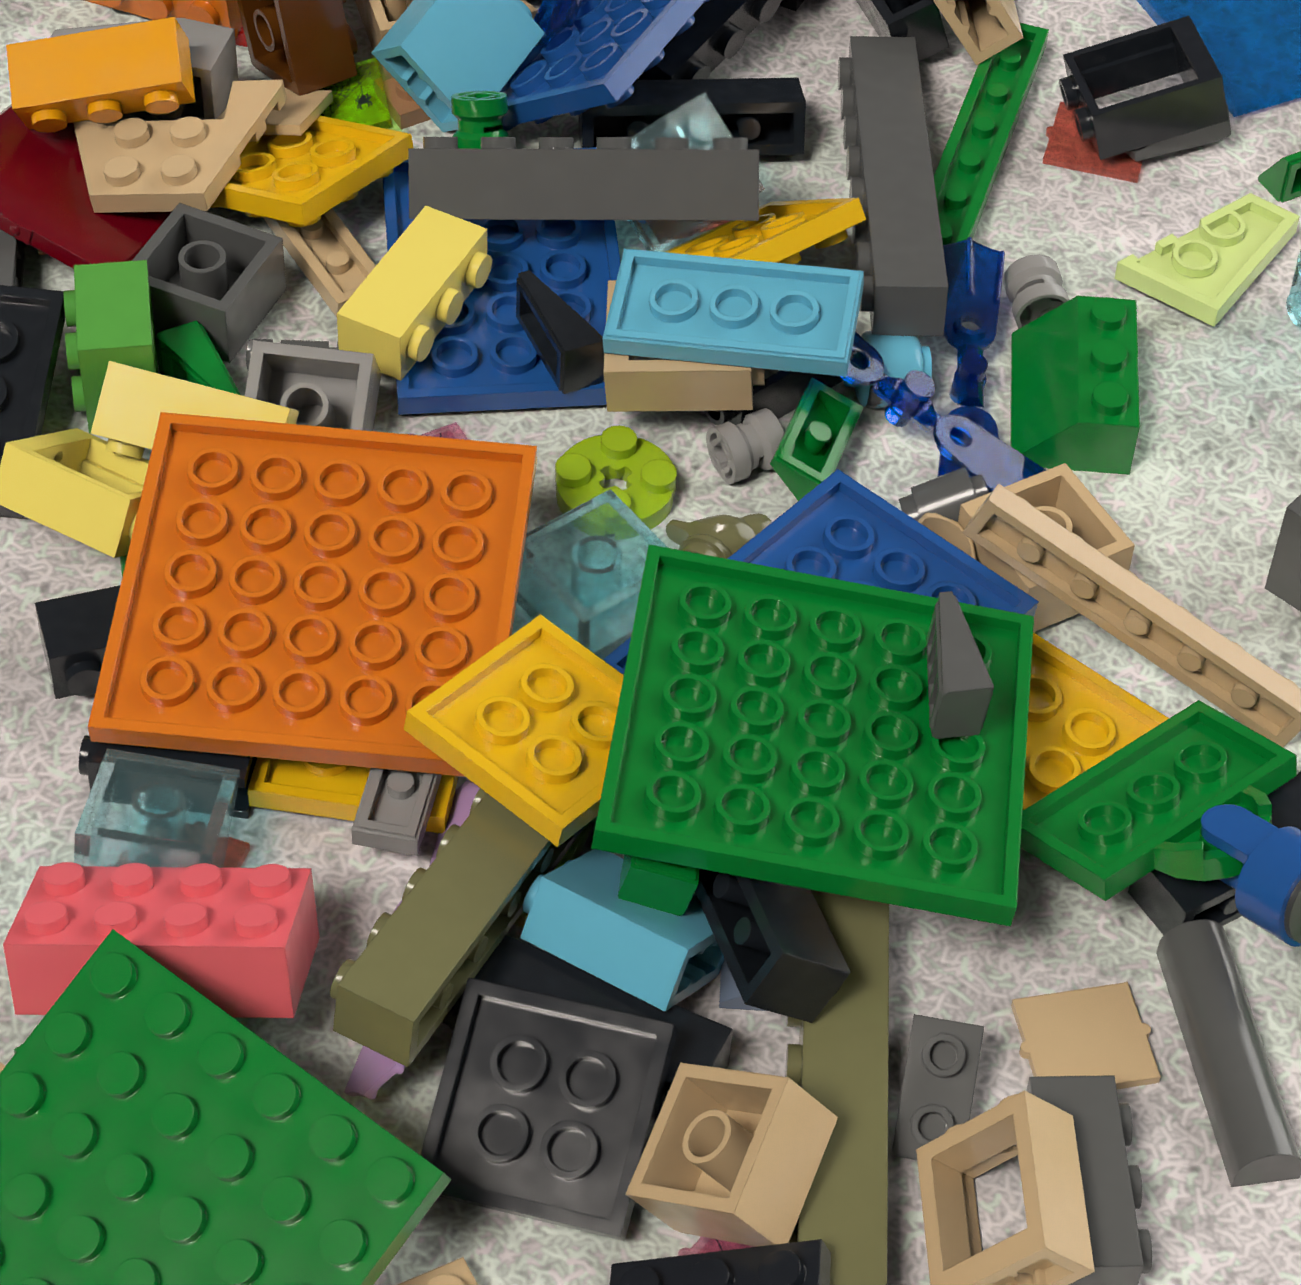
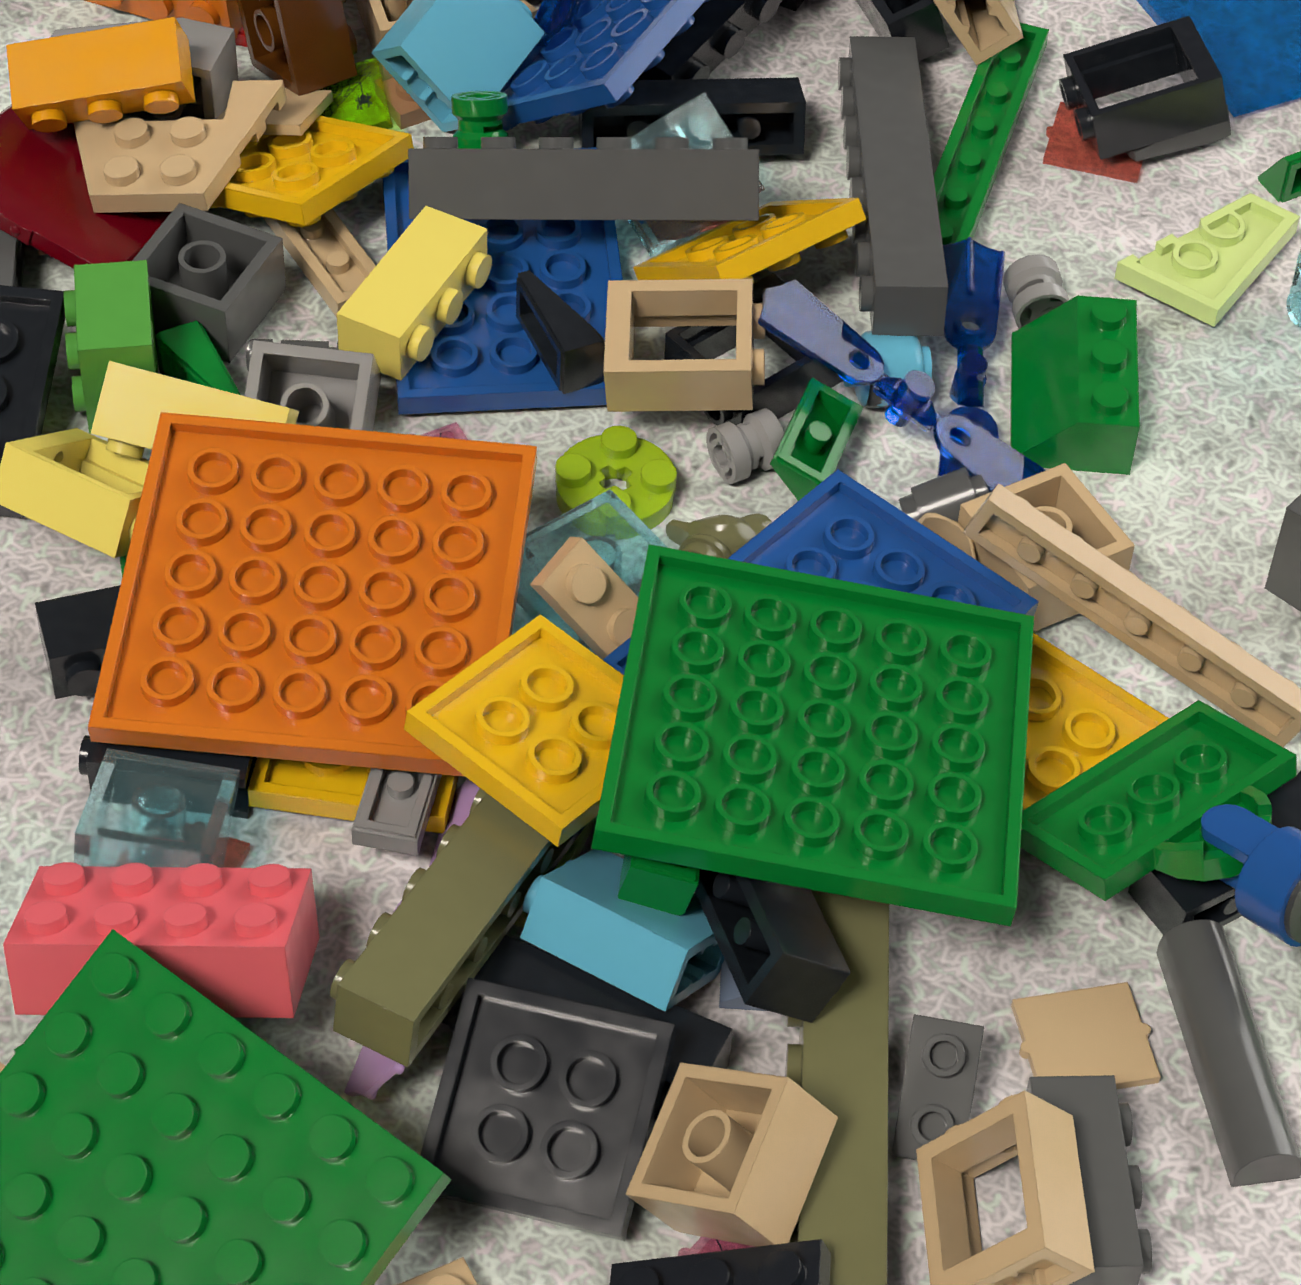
medium azure tile [602,248,864,377] -> none
dark grey slope [926,591,994,739] -> none
none -> tan plate [530,537,638,660]

